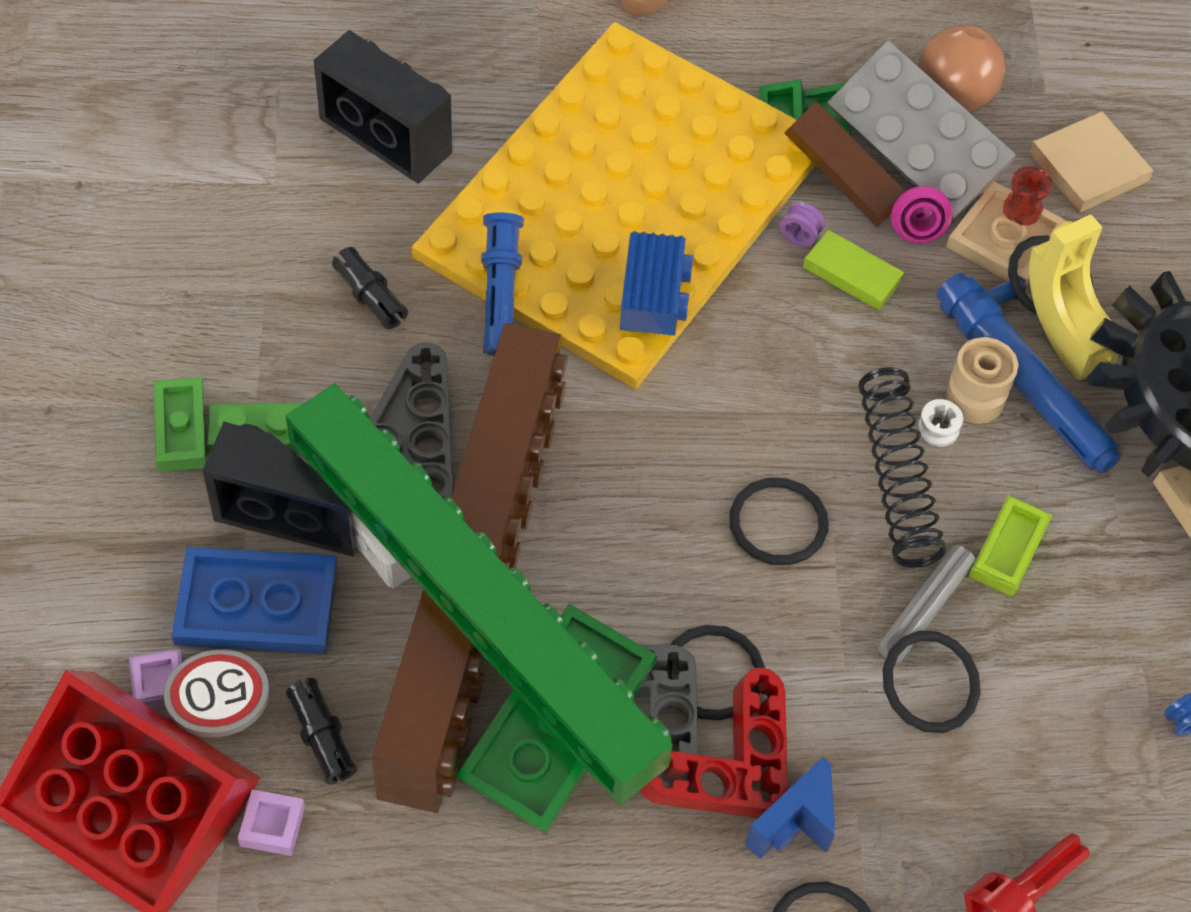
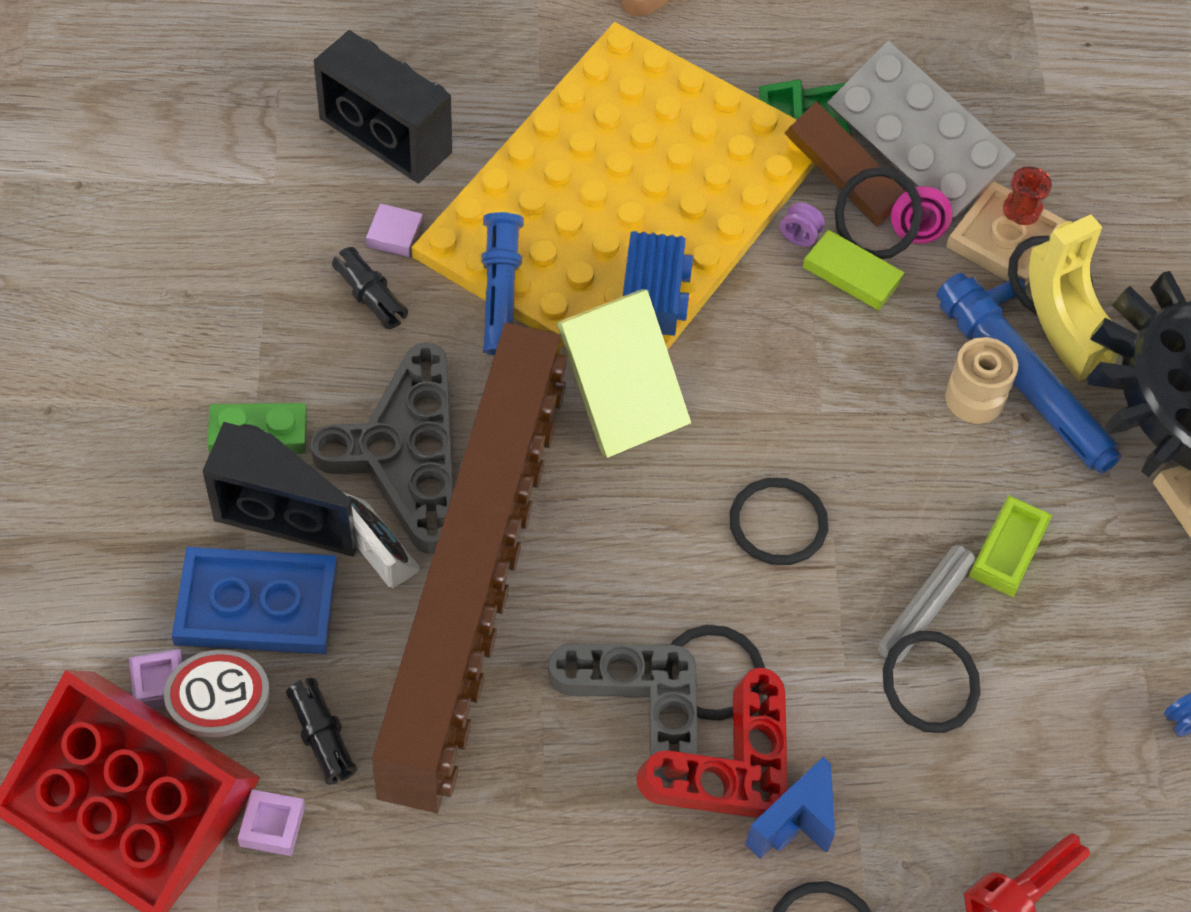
bright green plate [154,377,207,472] -> none
green brick [286,383,673,806] -> none
green plate [456,603,657,835] -> none
black piece [858,367,947,568] -> none
white bush [917,399,964,447] -> none
nougat piece [918,25,1007,113] -> none
tan tile [1029,111,1154,213] -> none
none -> lavender tile [366,203,423,257]
none -> yellowish green tile [556,289,691,458]
none -> black piece [834,167,923,259]

